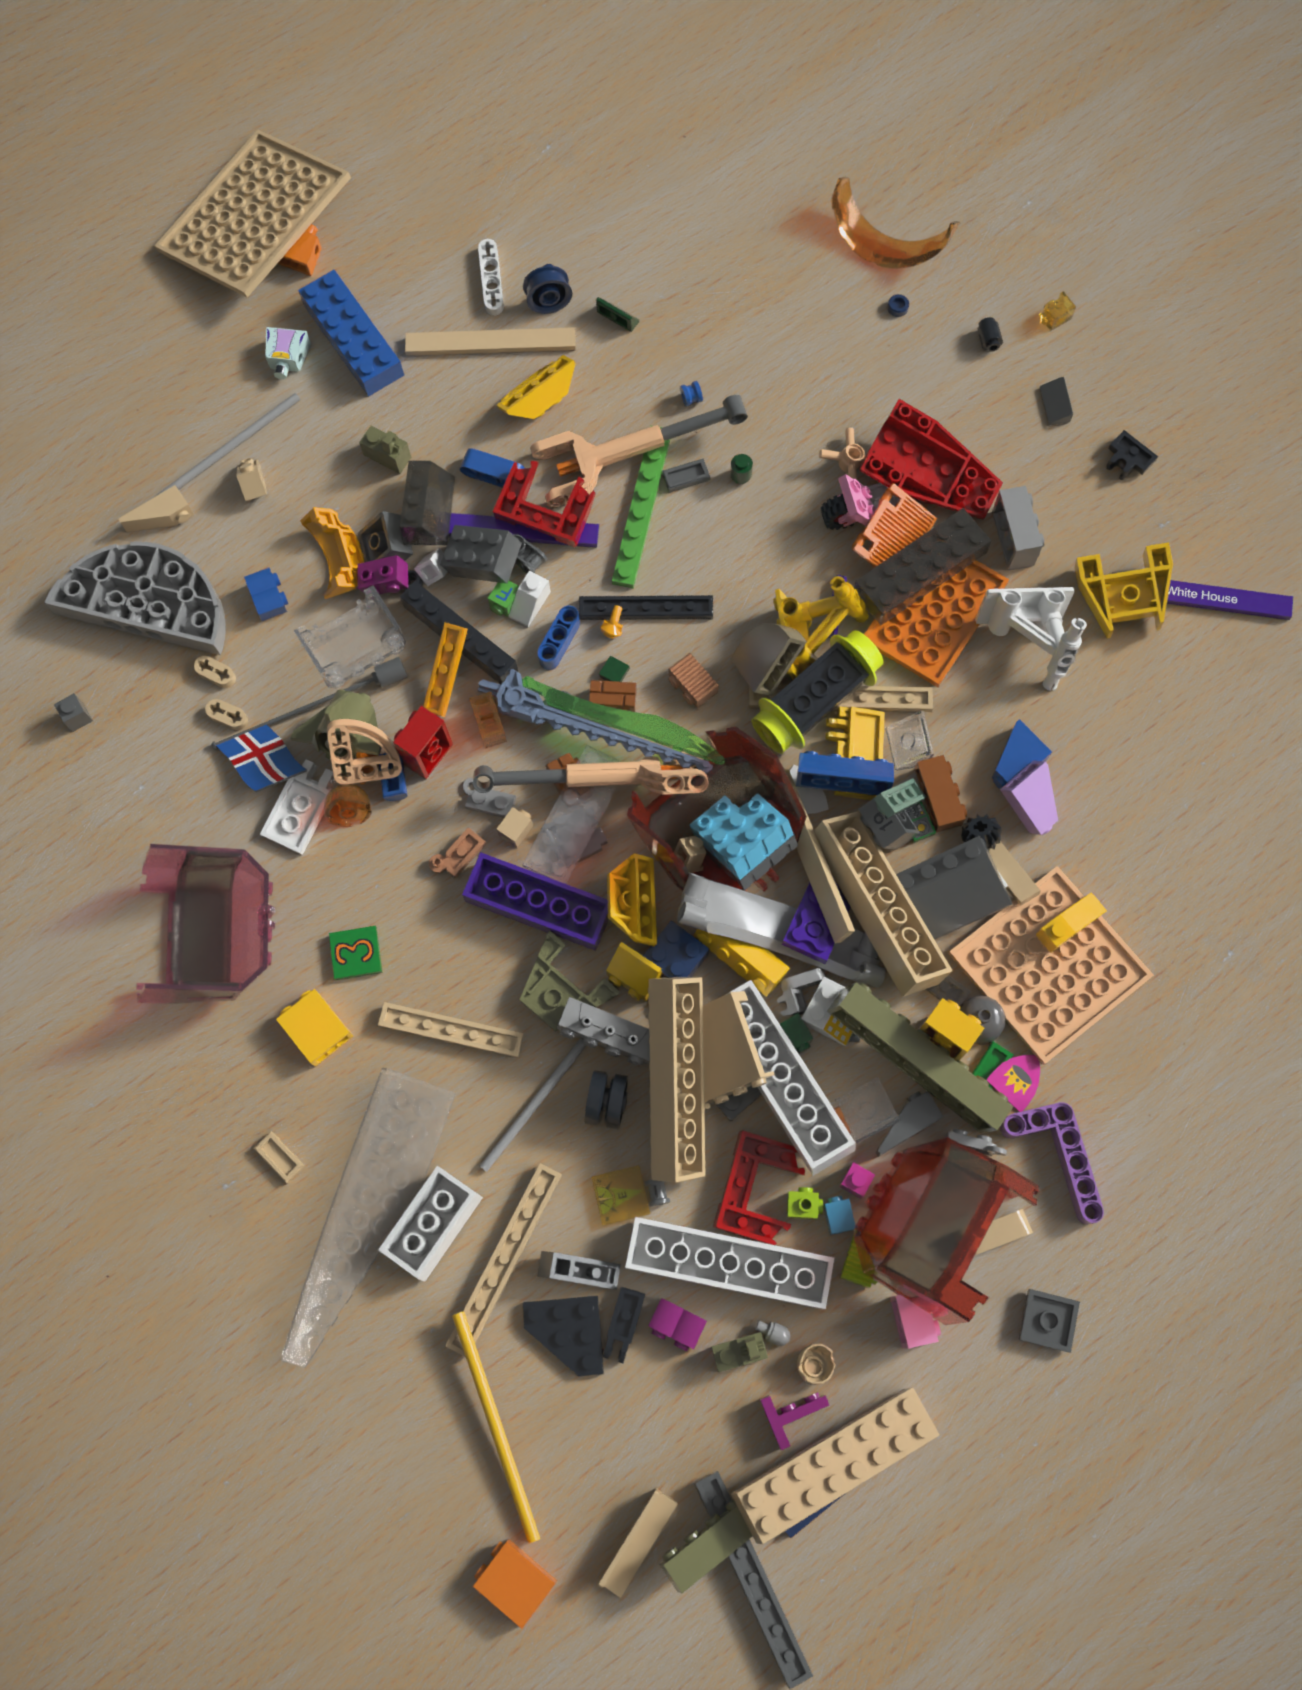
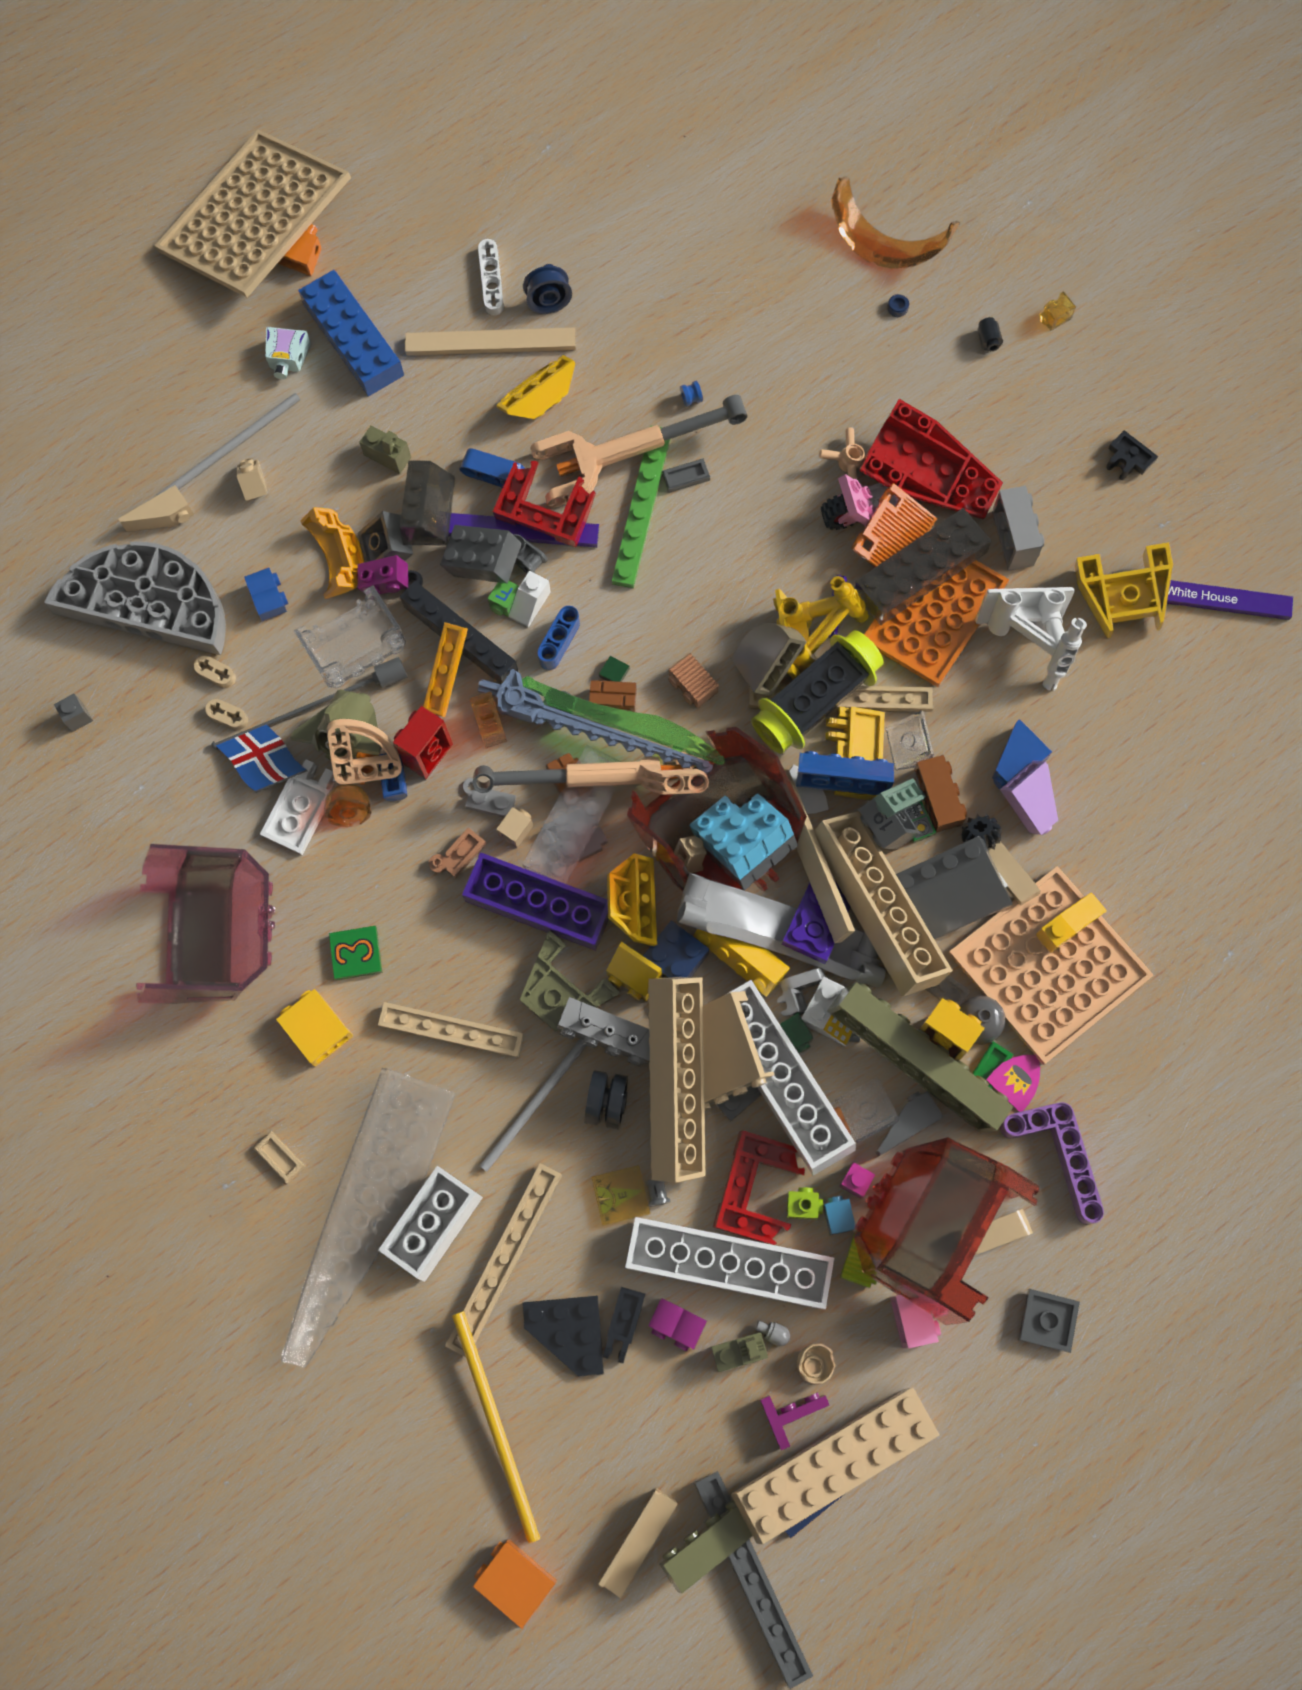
white panel [414,548,448,586] -> none
dark grey slope [537,1251,621,1290] -> none
black tile [579,595,713,620] -> none
dark green slope [596,297,639,332] -> none
light orange plate [600,605,623,638] -> none
dark green brick [730,454,753,484] -> none
light grey hinge [944,1129,1007,1156] -> none
dark grey slope [1039,377,1073,425] -> none

